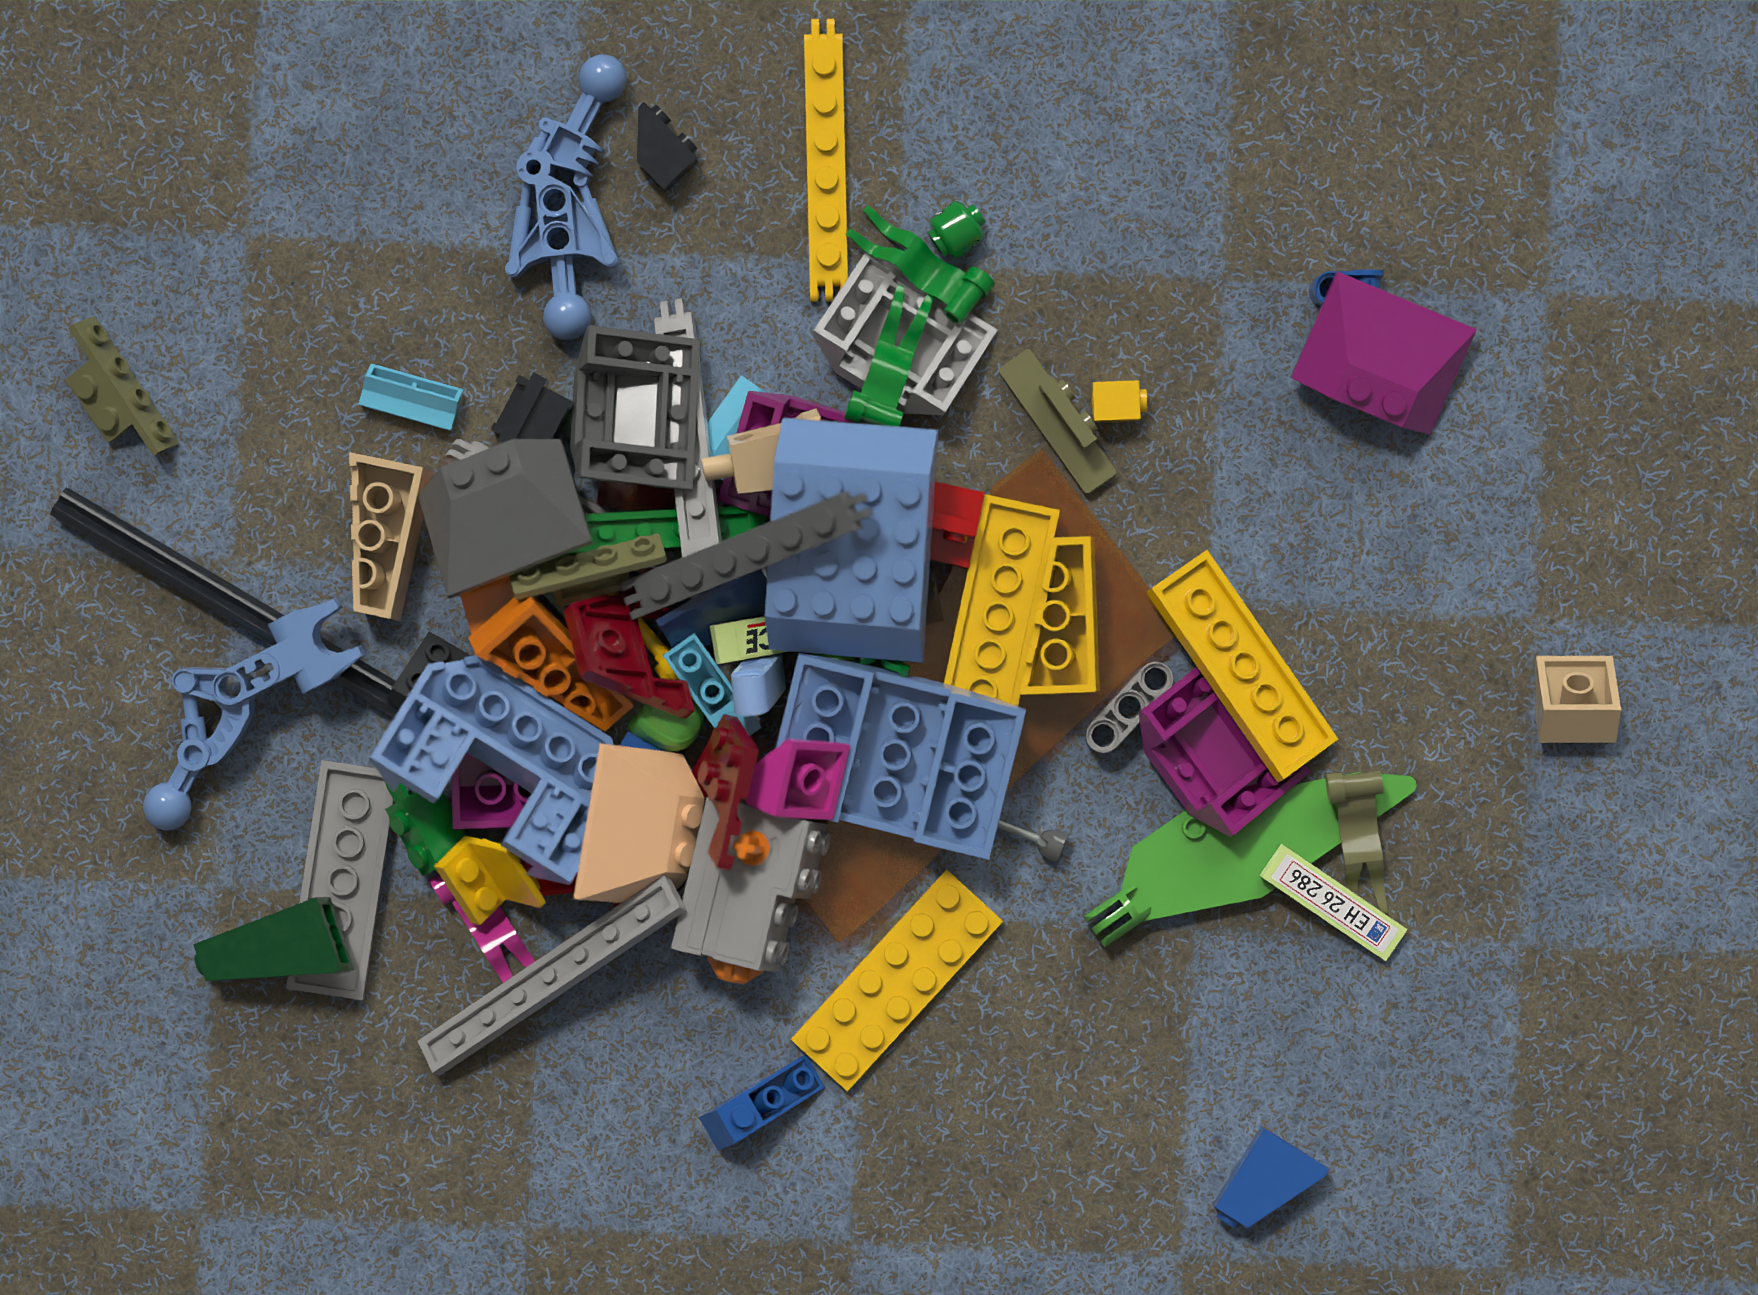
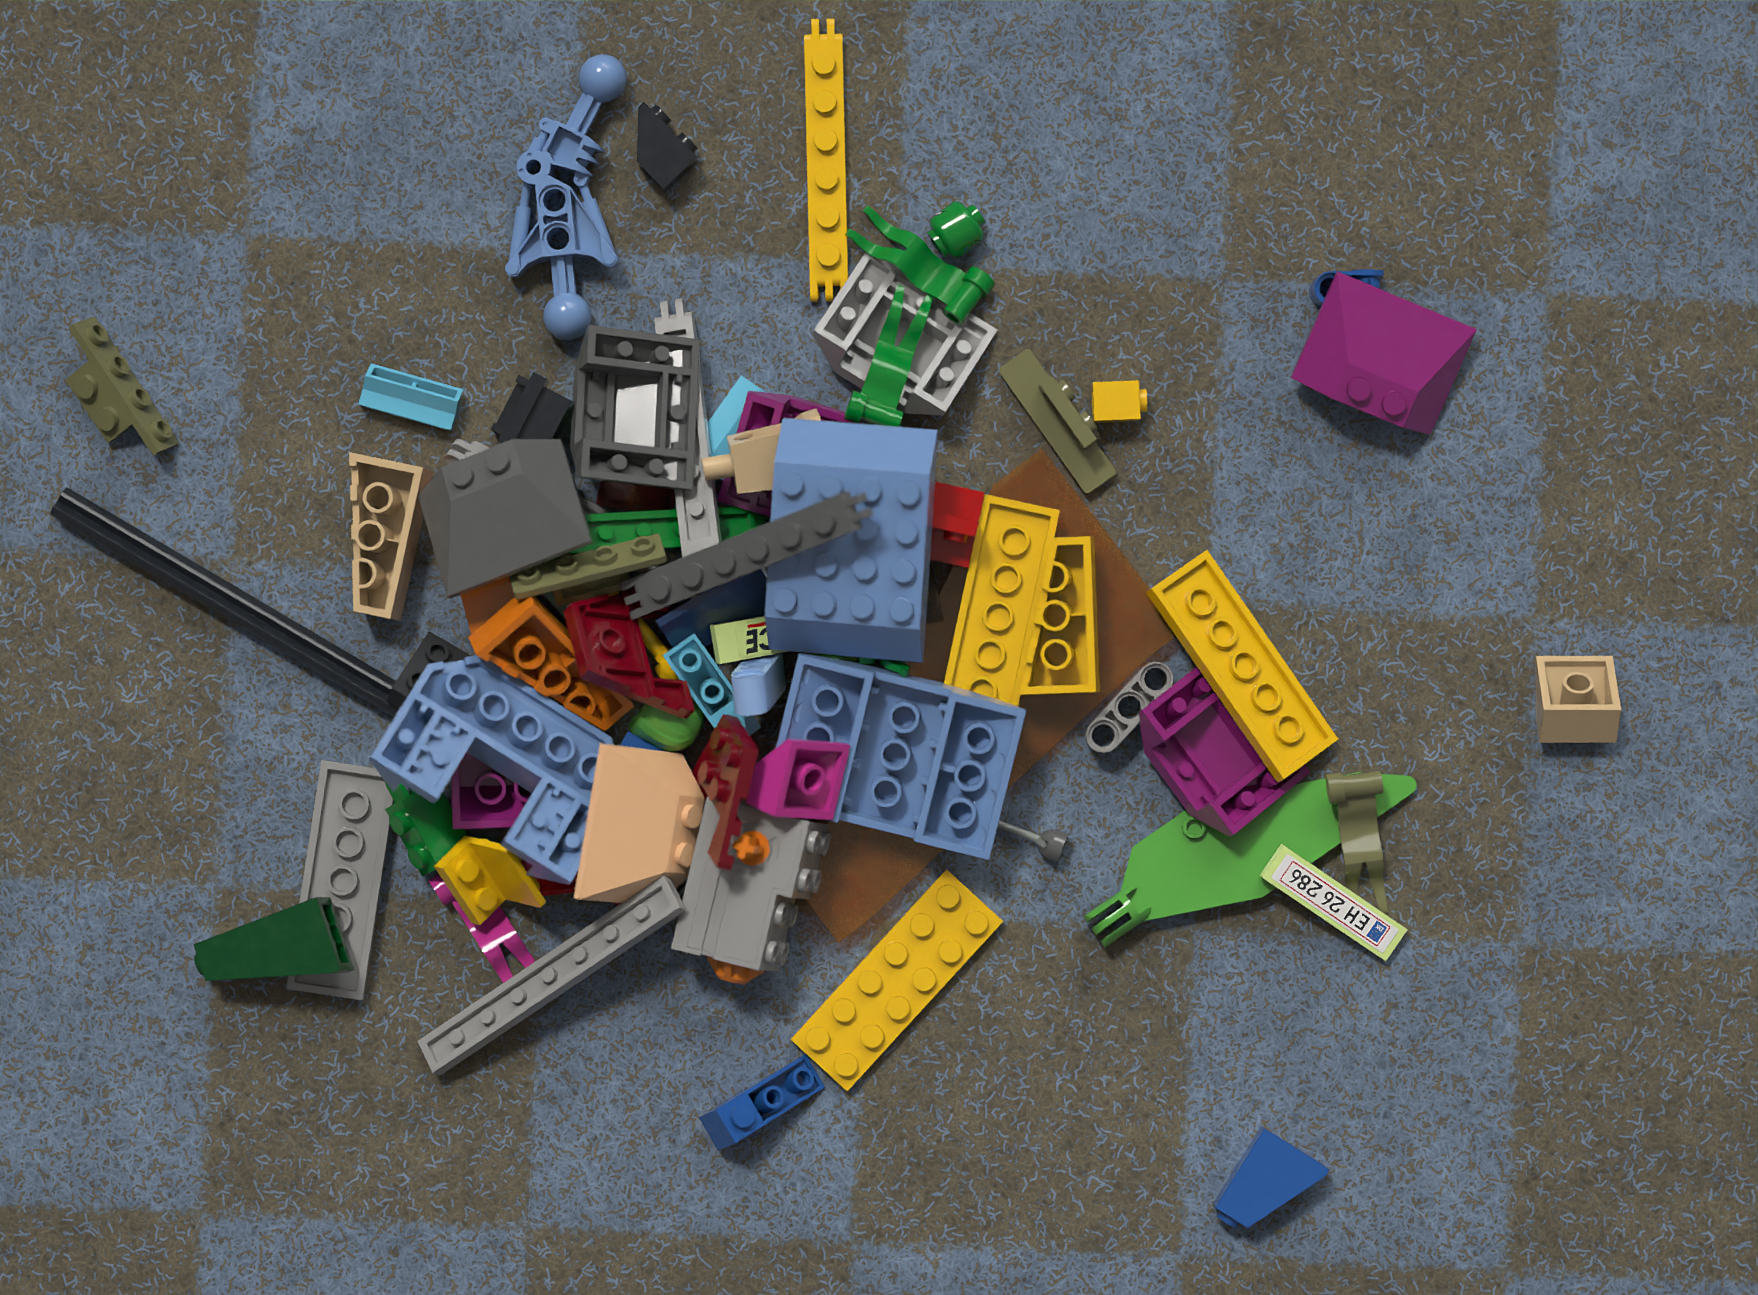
medium blue piece [143,598,366,831] -> none

